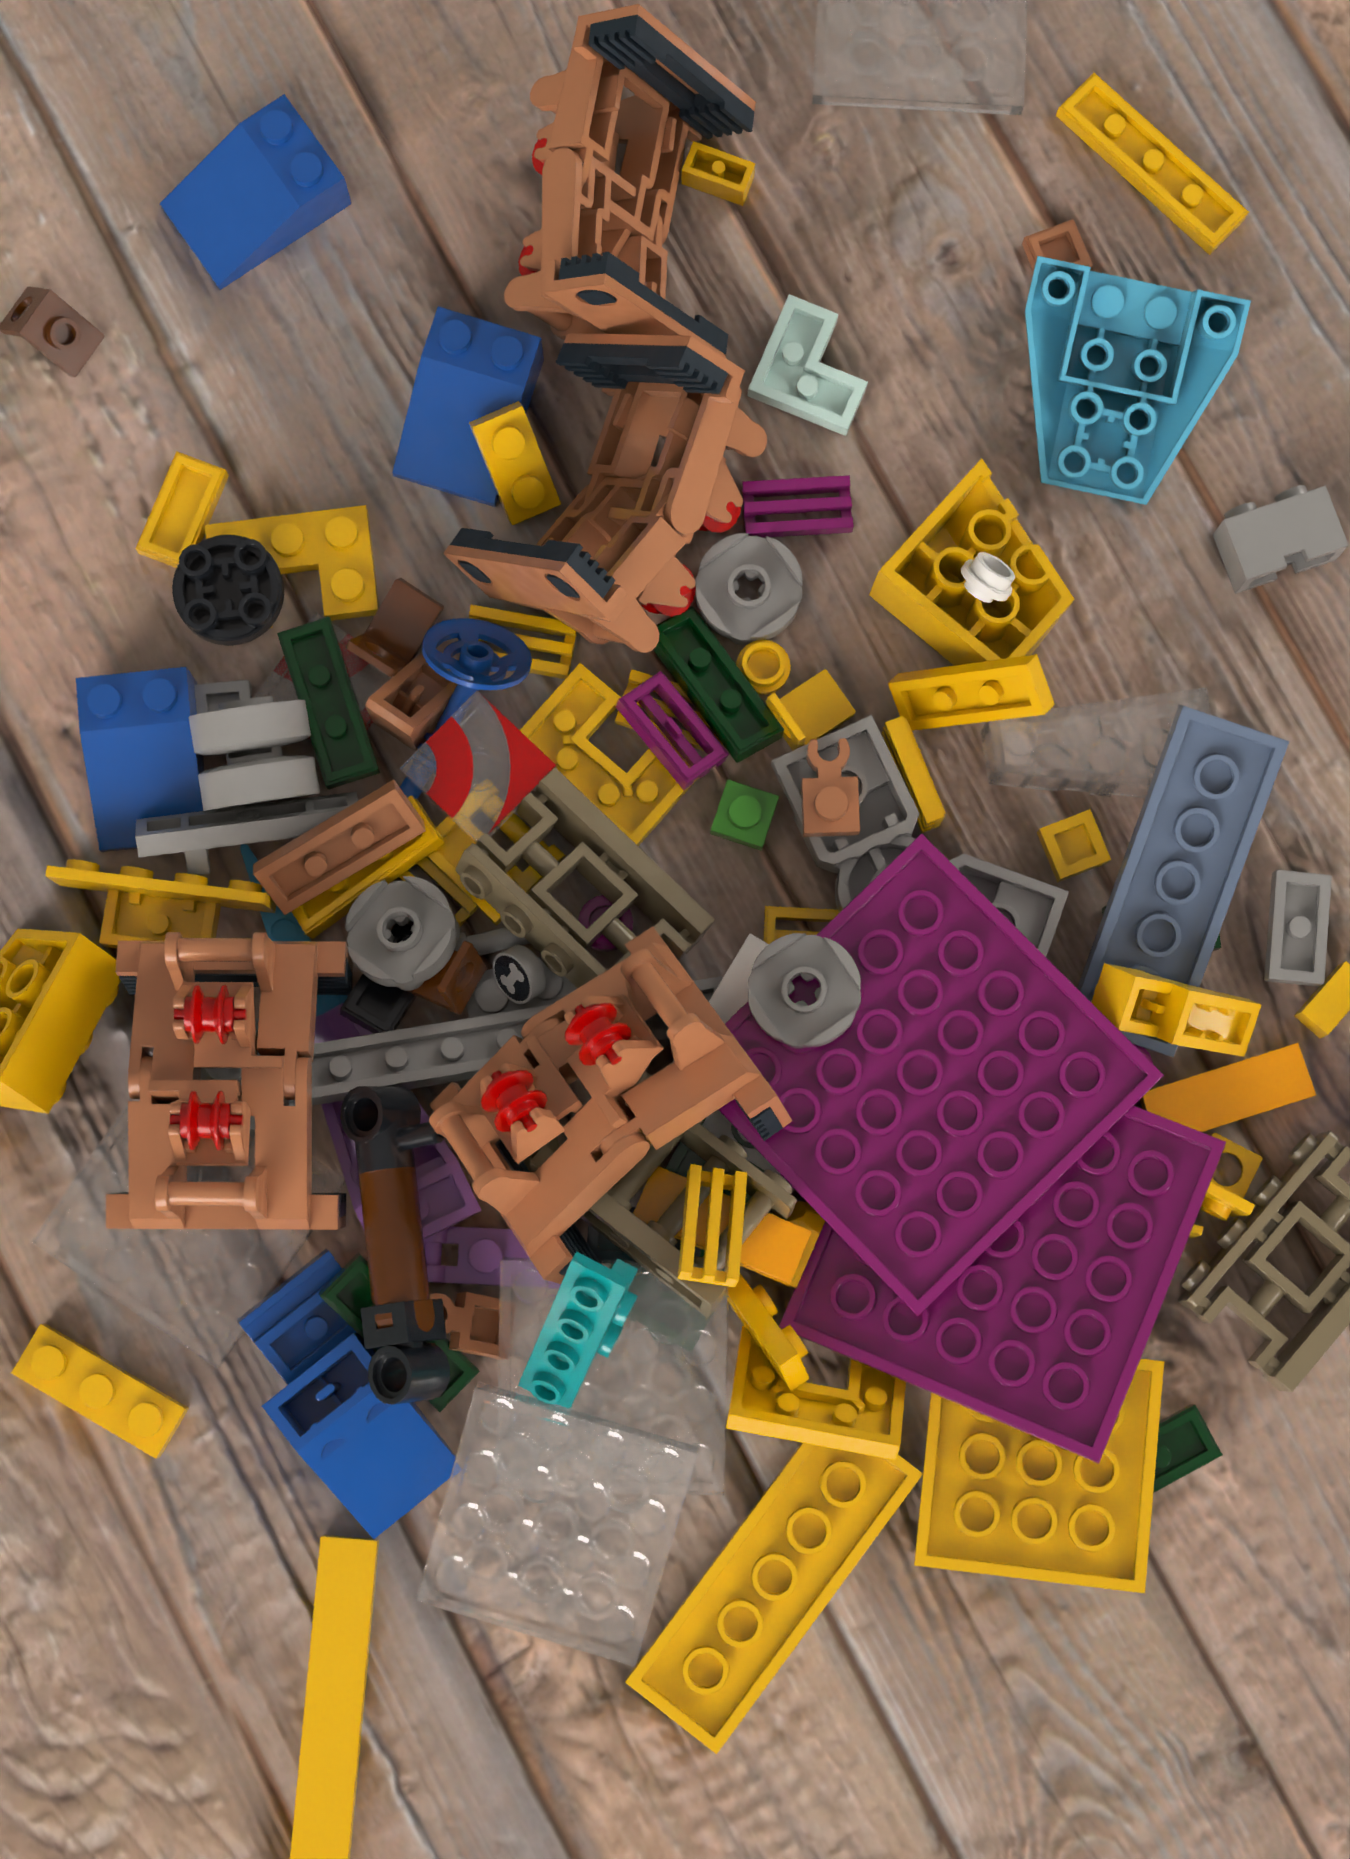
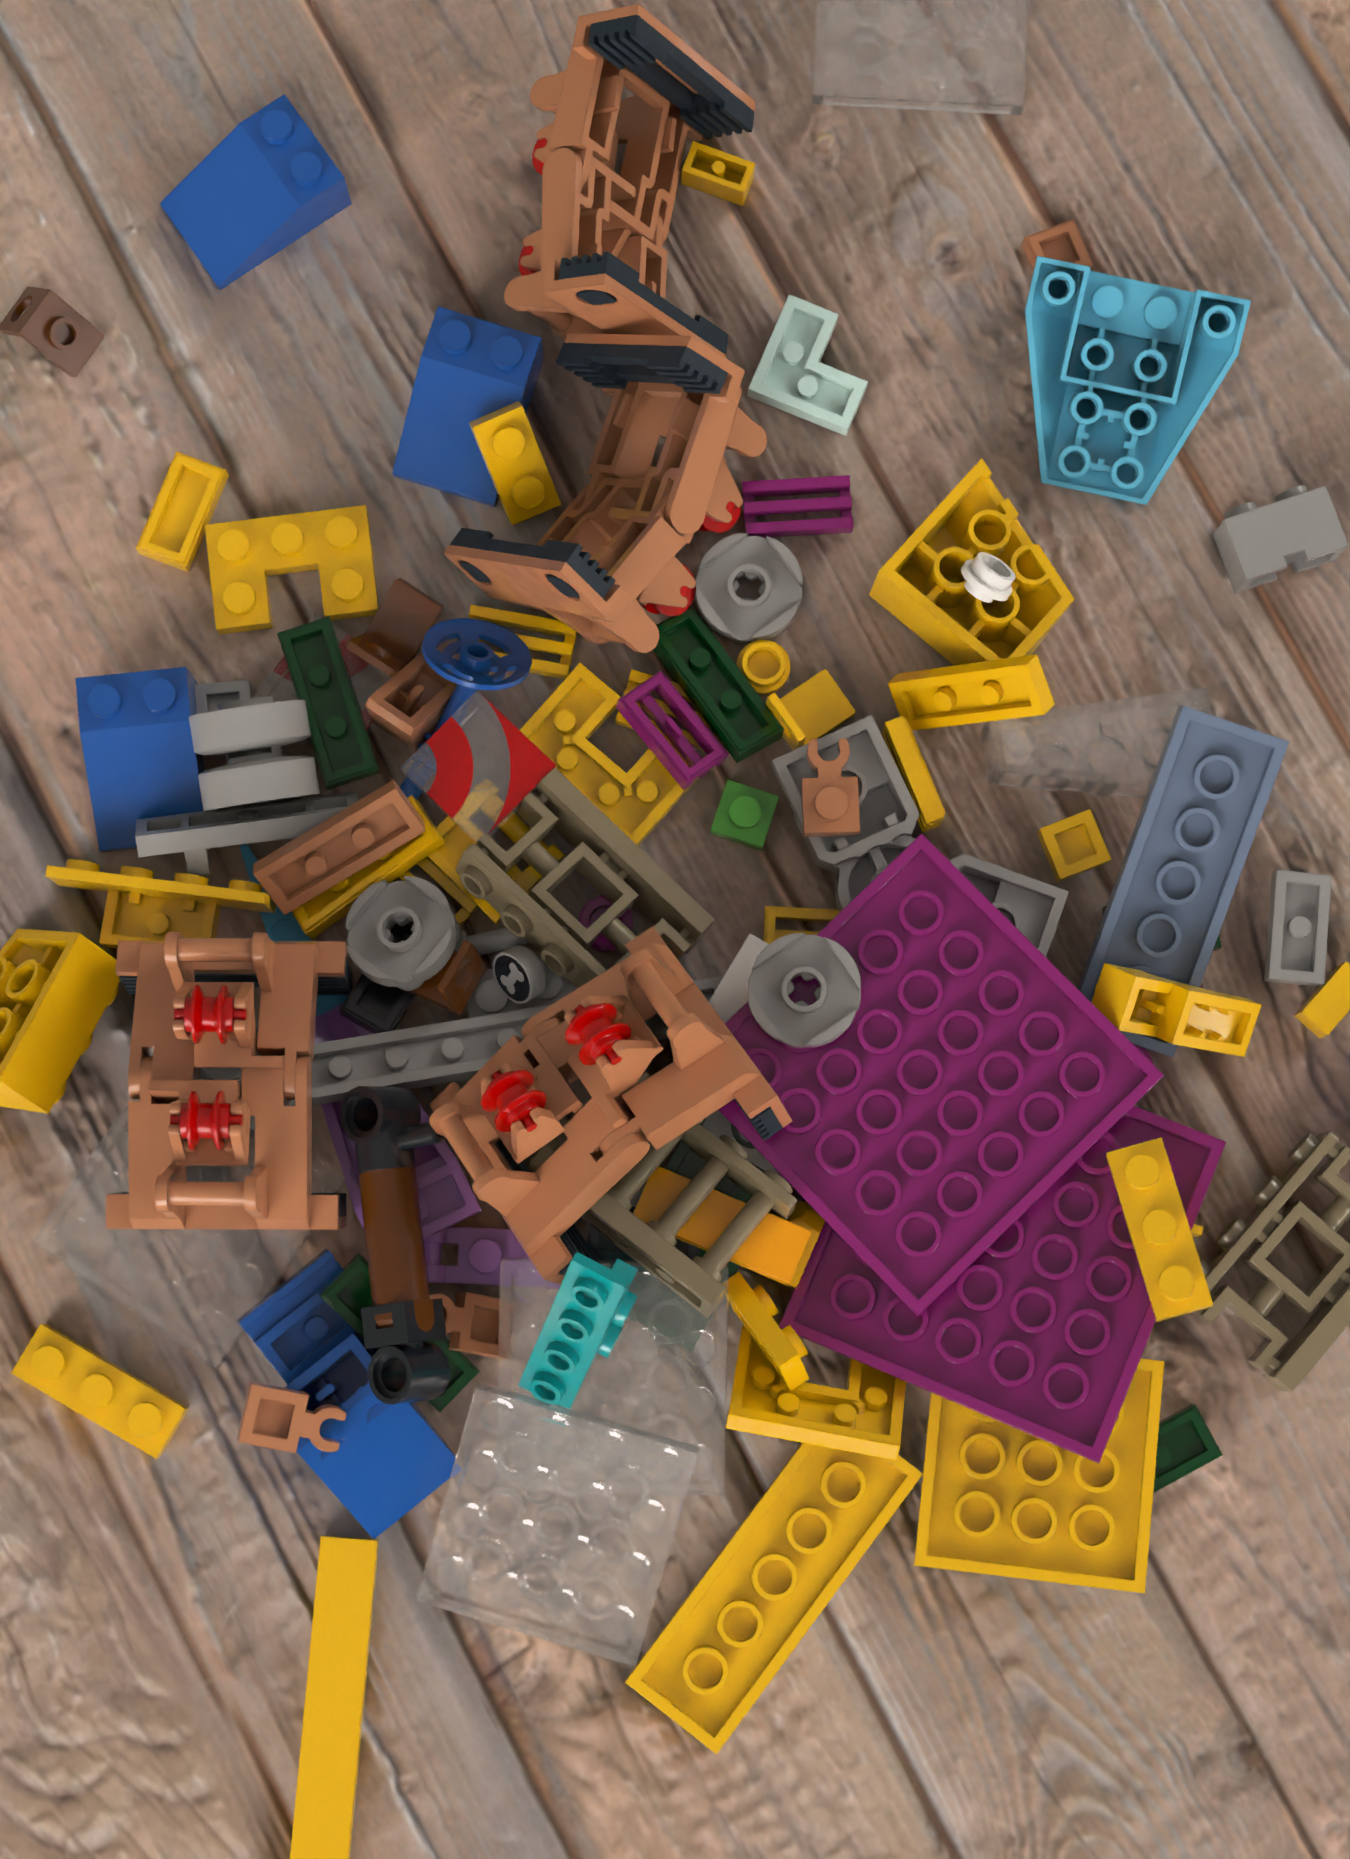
black tile [172,535,284,646] -> none
yellow tile [678,1164,747,1287] -> none
yellow tile [1056,73,1249,255] -> none
light orange tile [1140,1043,1316,1132] -> none
yellow bracket [1200,1133,1263,1221] -> none
none -> nougat plate [237,1381,347,1453]
none -> yellow plate [1106,1137,1213,1322]

